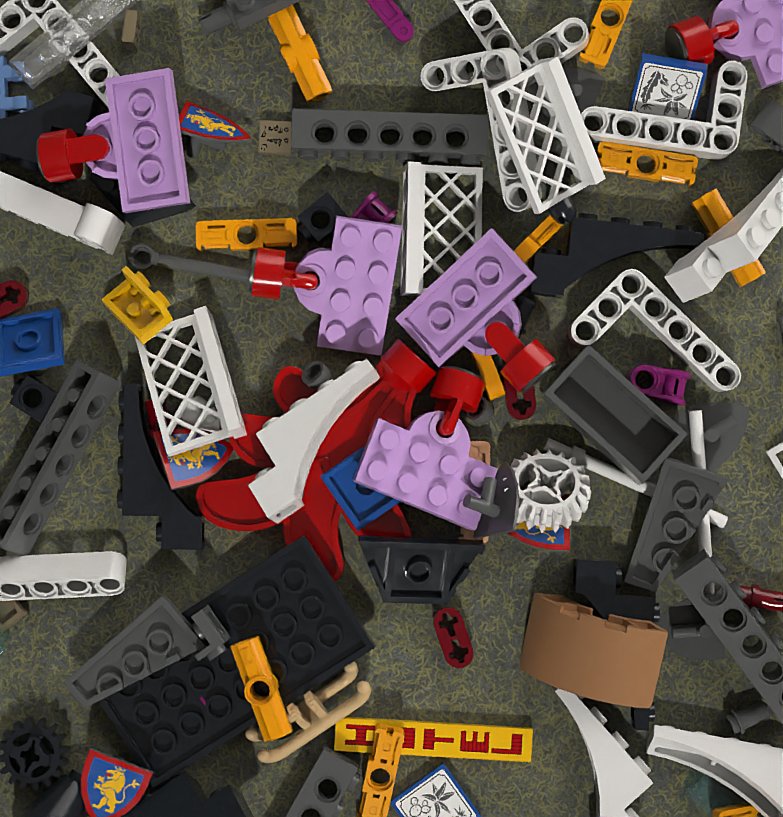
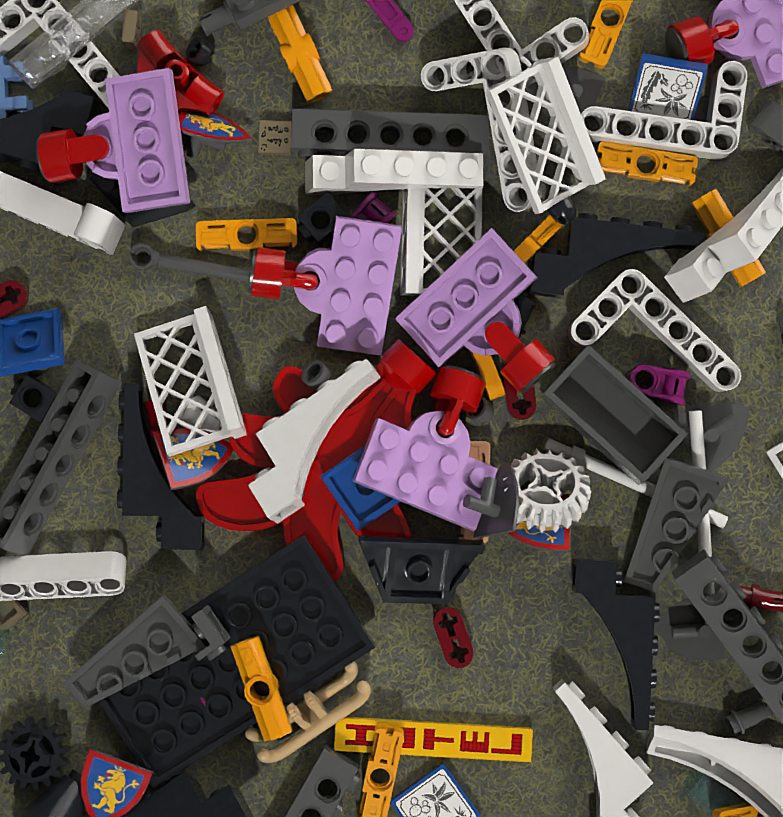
yellow bracket [101,266,173,345] -> none
medium nougat panel [519,593,668,708] -> none
none -> red pin [137,30,225,116]
none -> black hinge [186,37,215,66]
none -> white arch [305,149,483,195]

